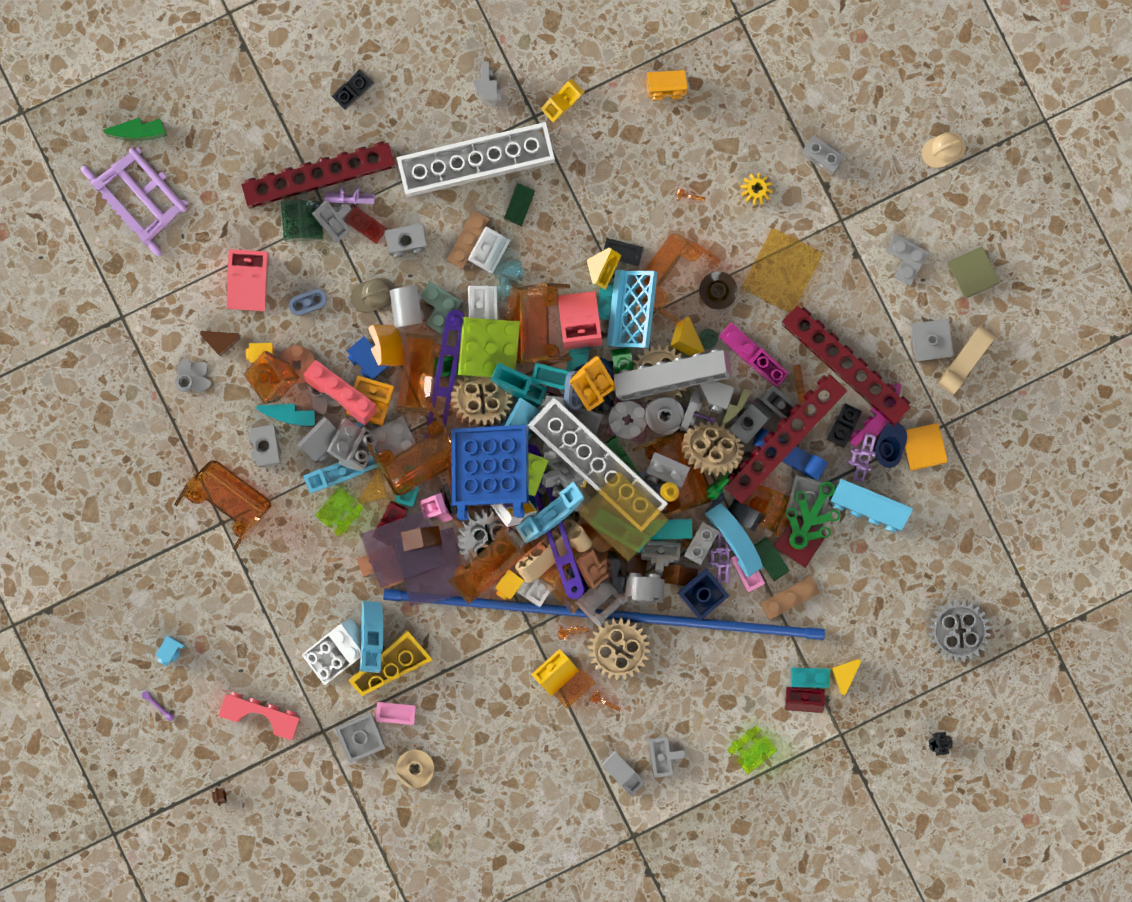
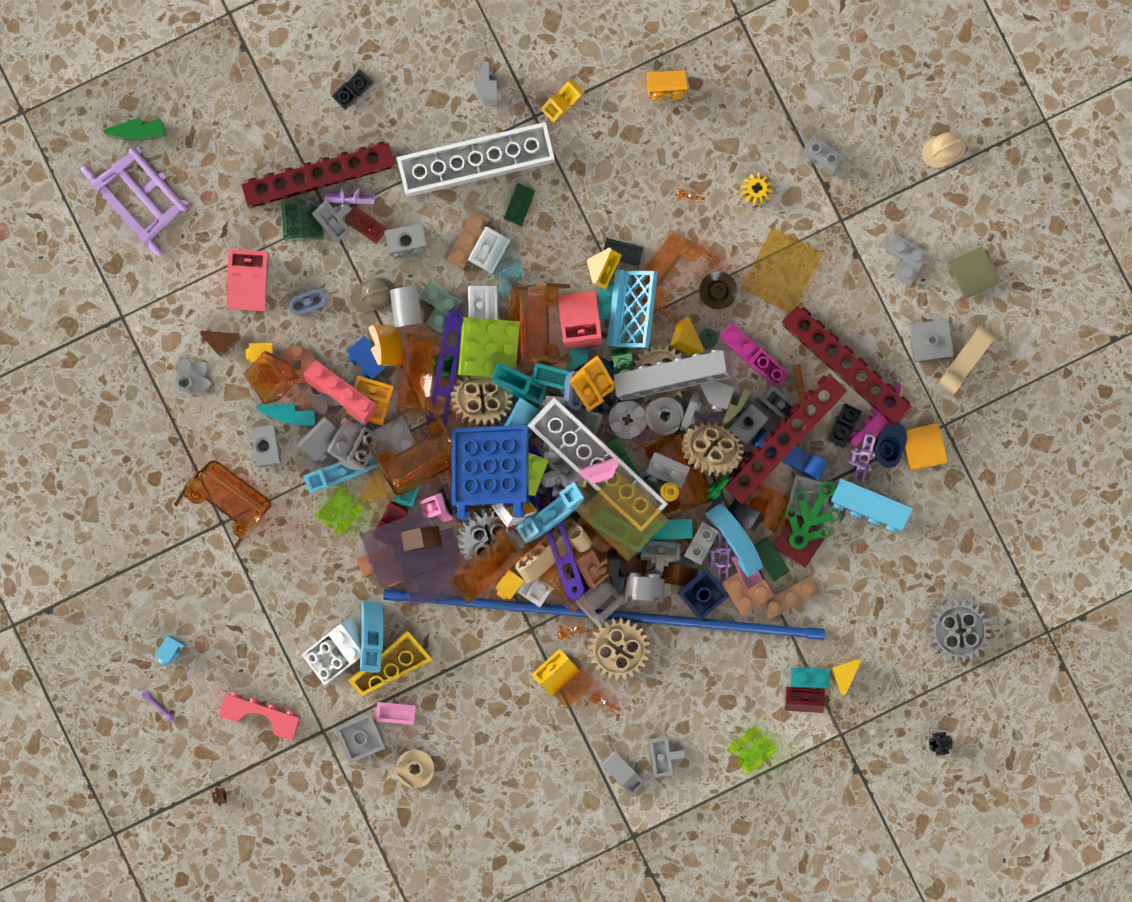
none -> bright pink slope [579,457,619,484]
none -> nougat plate [722,572,774,615]

